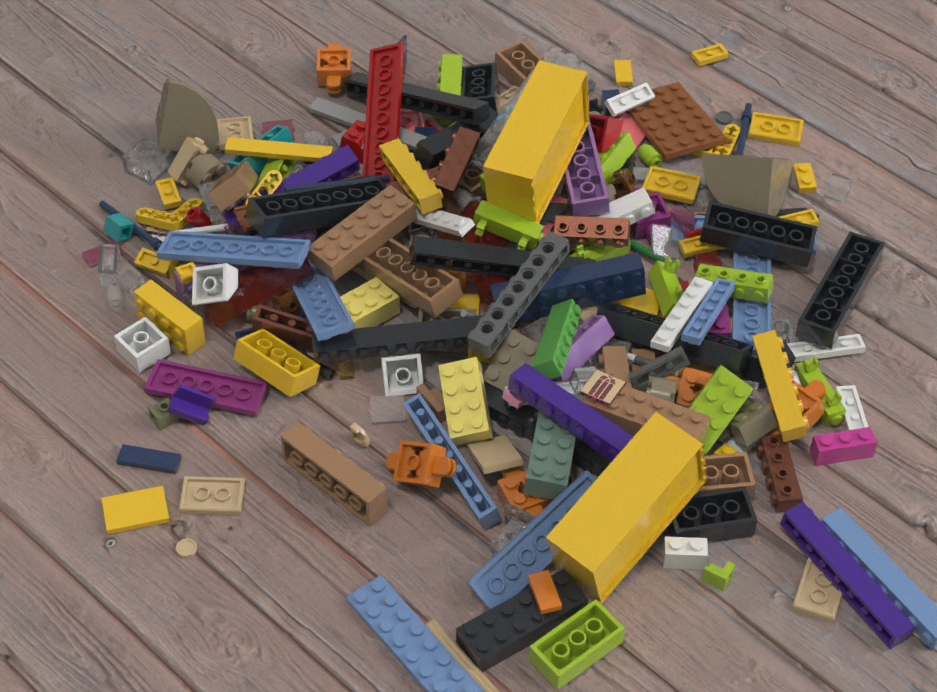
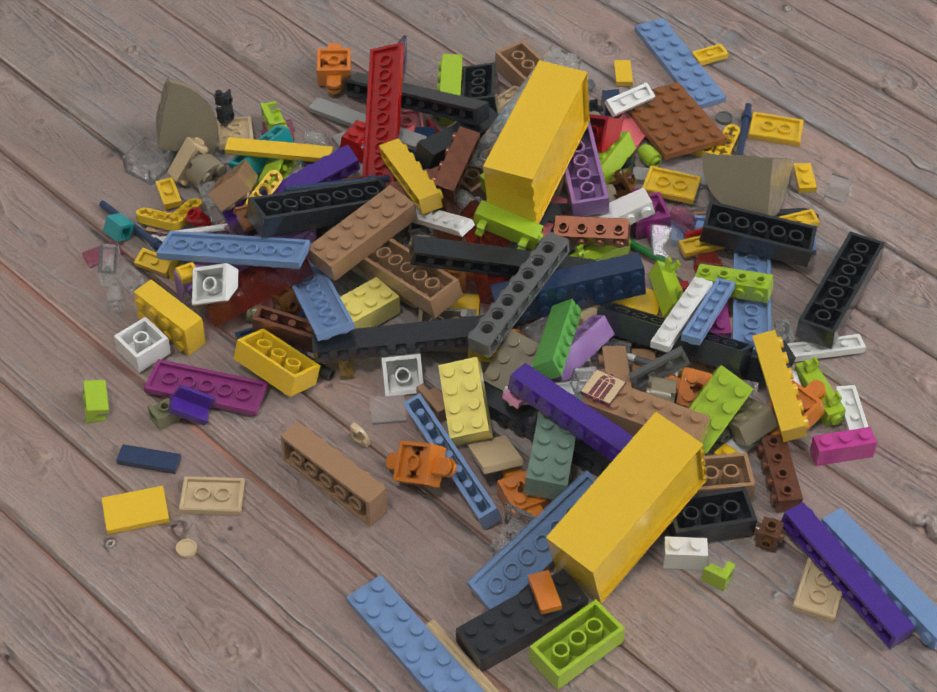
none -> lime hinge [82,380,109,423]
none -> black hinge [214,89,235,127]
none -> lime hinge [260,101,287,131]
none -> medium blue plate [634,18,726,109]
none -> reddish brown brick [754,516,786,553]

